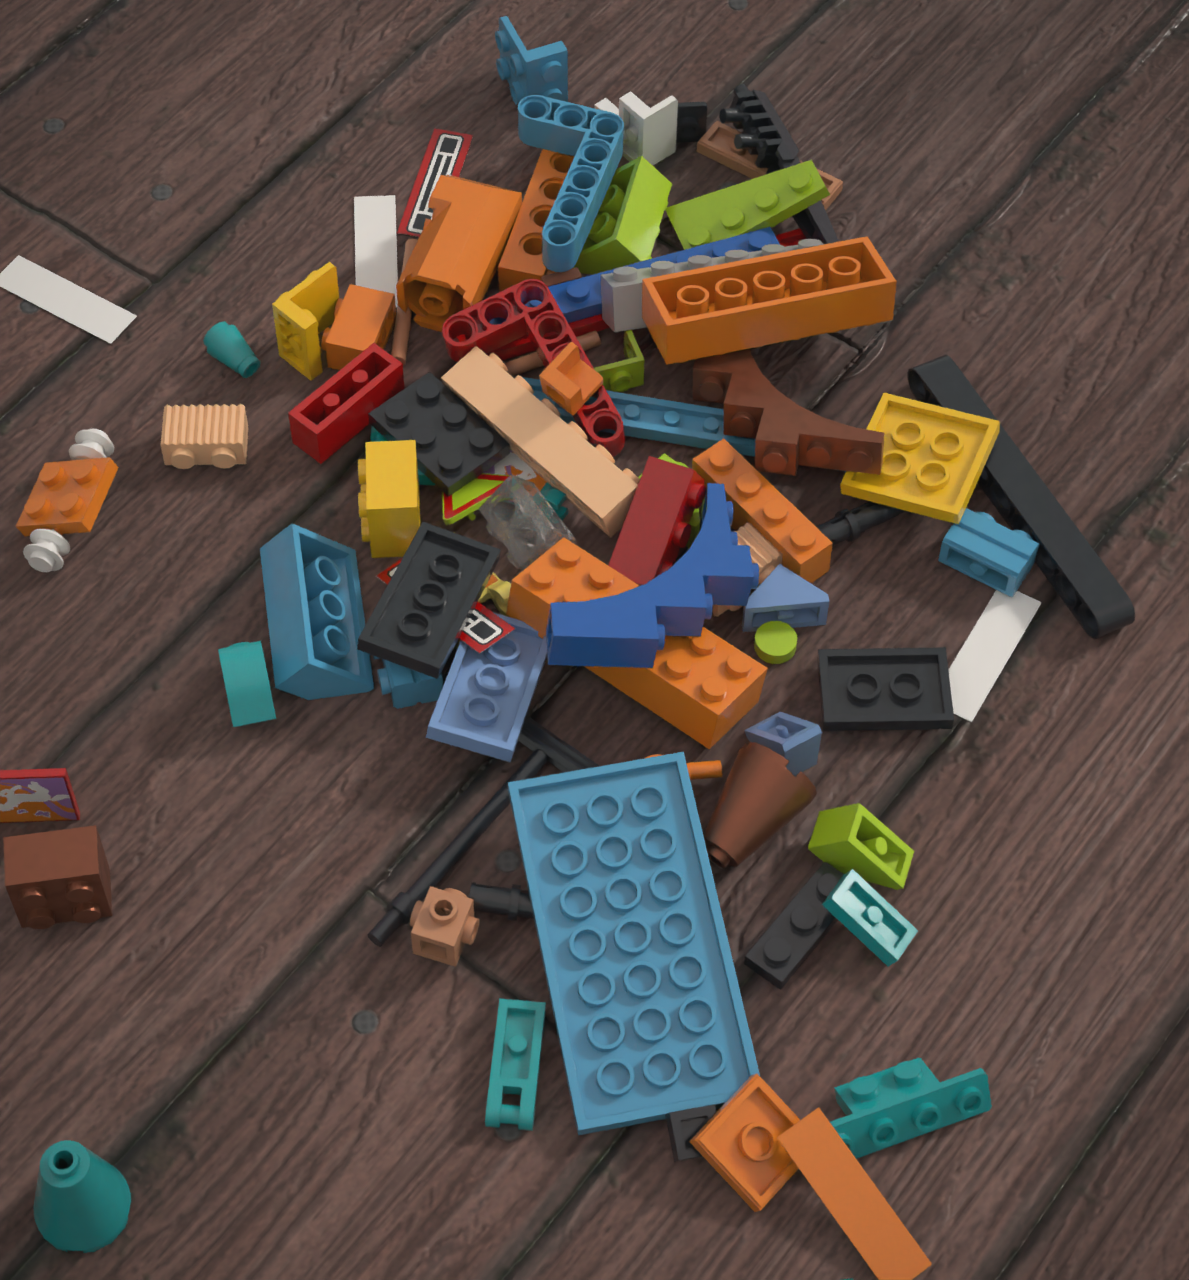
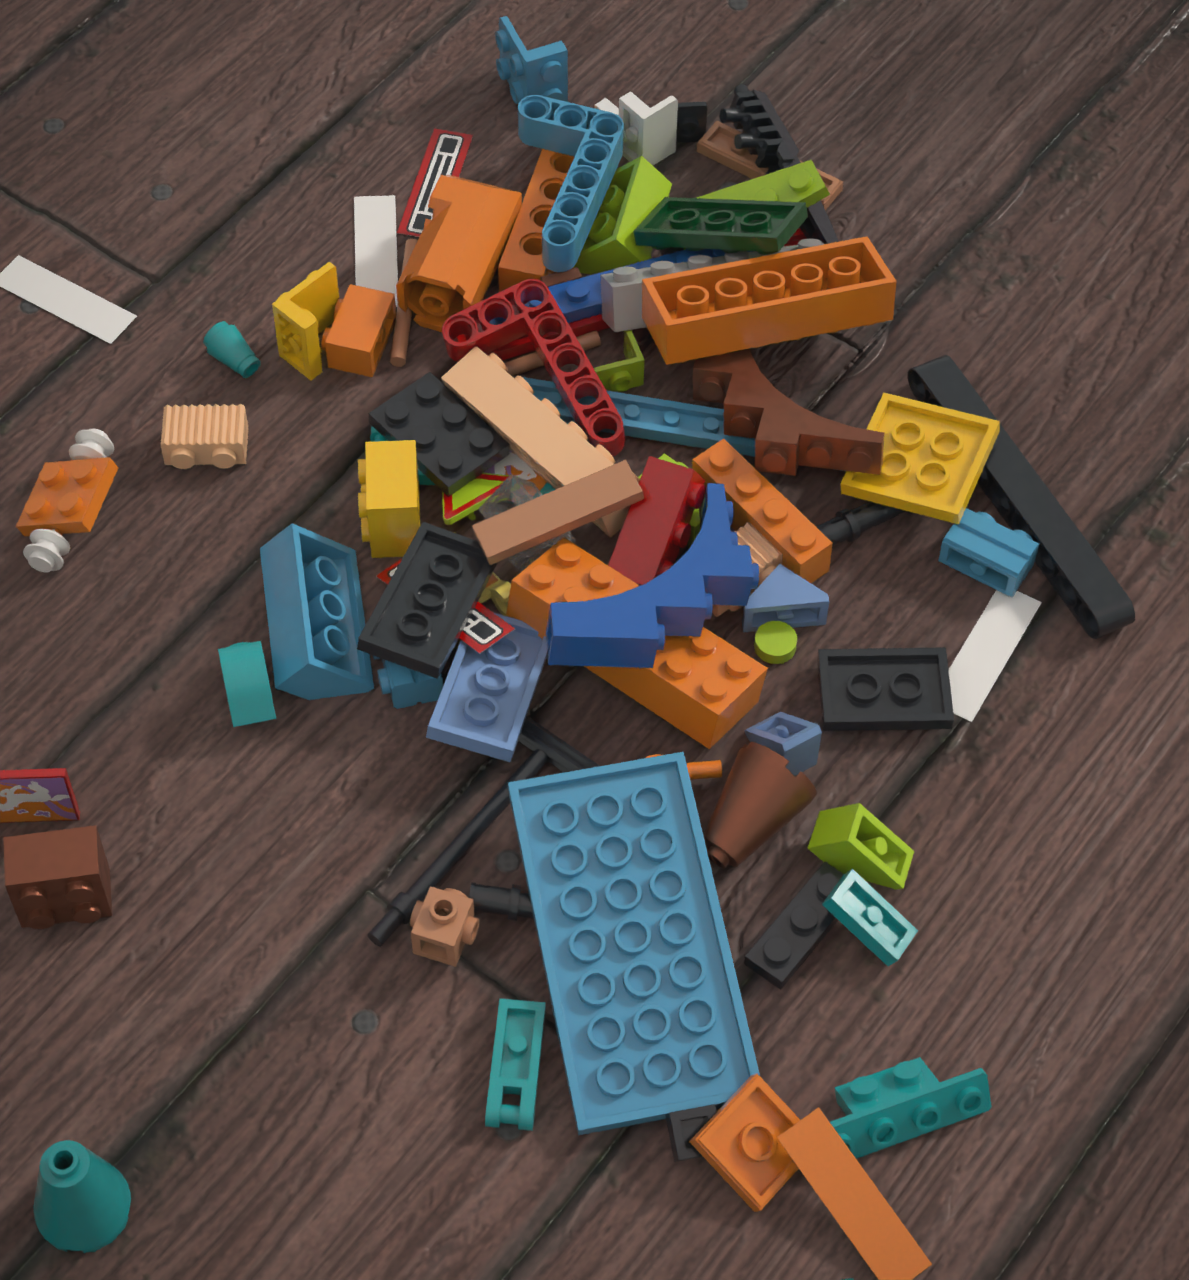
red brick [288,343,405,464] -> none
orange panel [539,342,603,416] -> none
none -> nougat tile [472,460,644,565]
none -> dark green plate [633,197,808,255]

